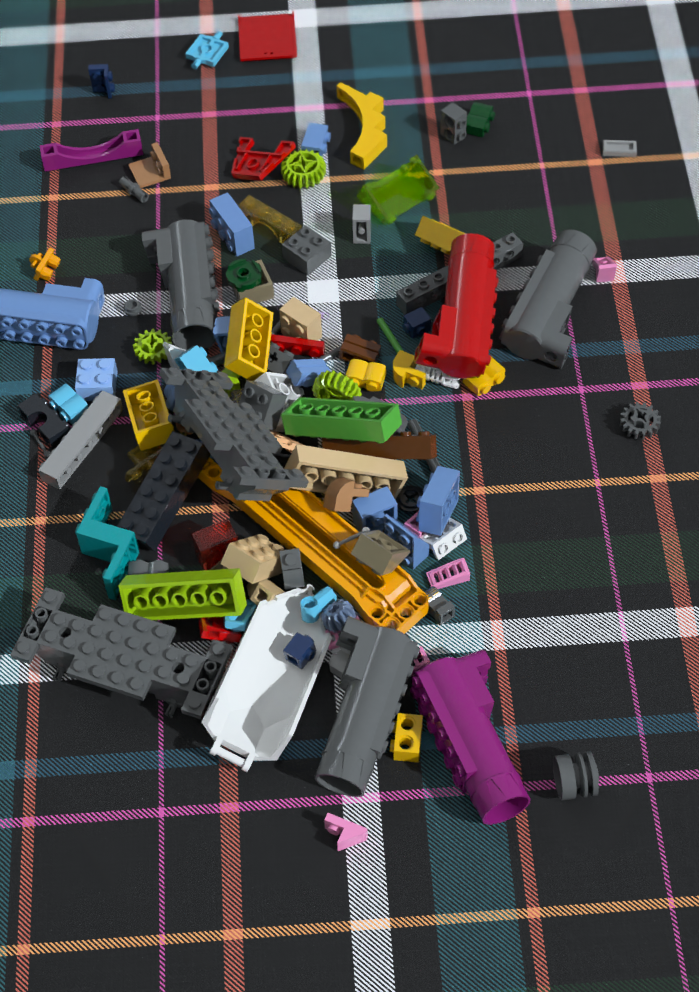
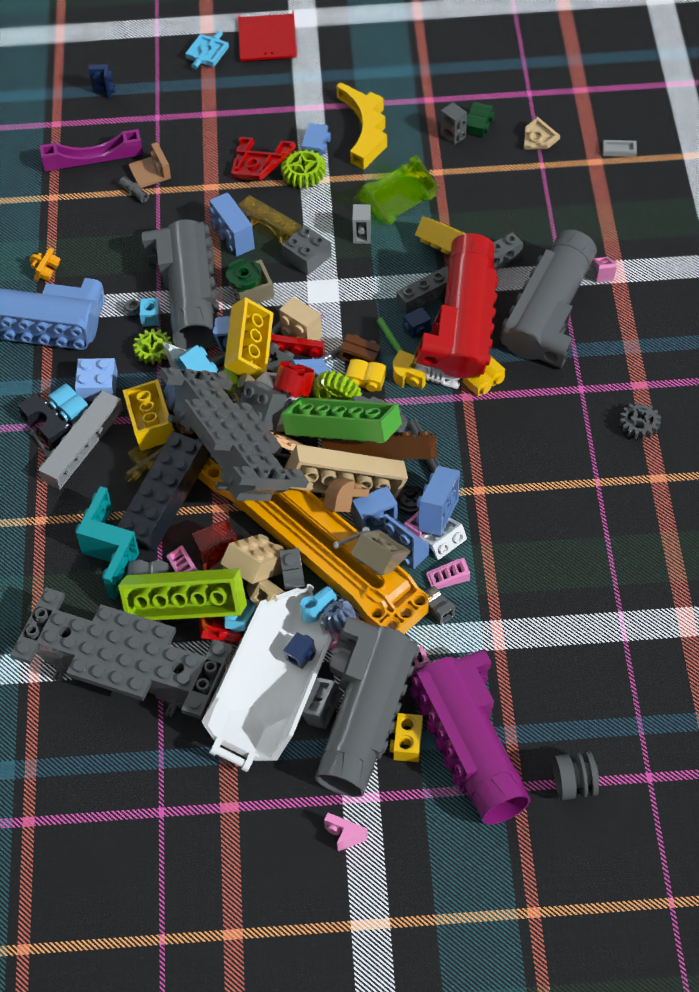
none -> medium azure brick [140,298,160,327]
none -> bright pink slope [166,546,198,572]
none -> dark tan piece [237,373,255,390]
none -> red brick [273,362,316,398]
none -> dark grey brick [302,677,342,729]
none -> tan plate [524,117,560,150]

